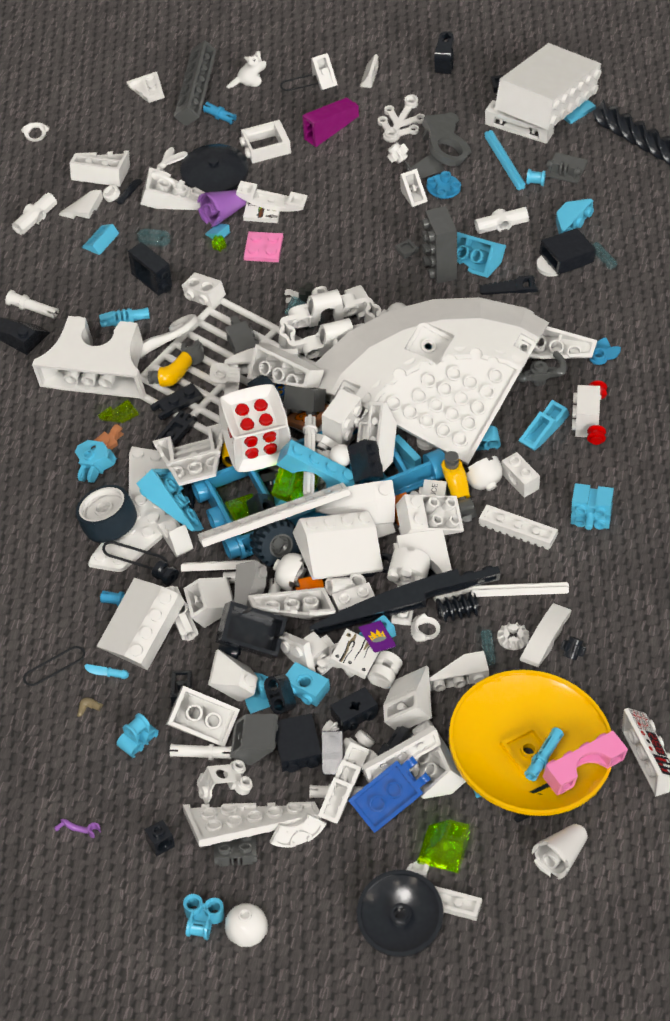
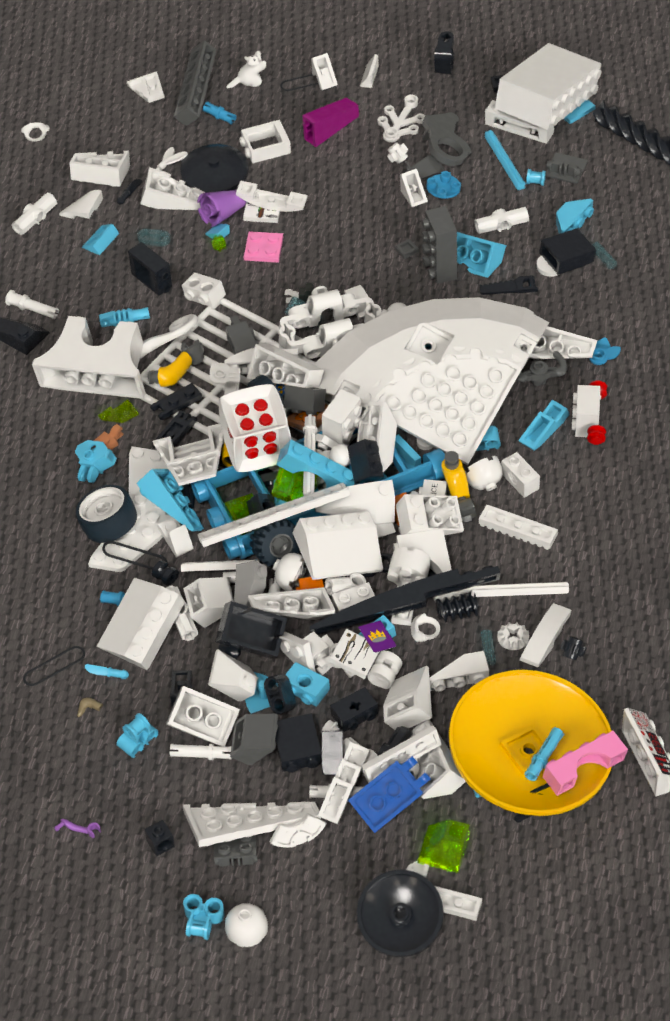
white tile [102,185,120,202] -> none
white piece [197,760,253,804] -> none
white tile [355,730,375,749] -> none
white cone [532,824,588,879] -> none
medium azure brick [571,483,614,530] -> none

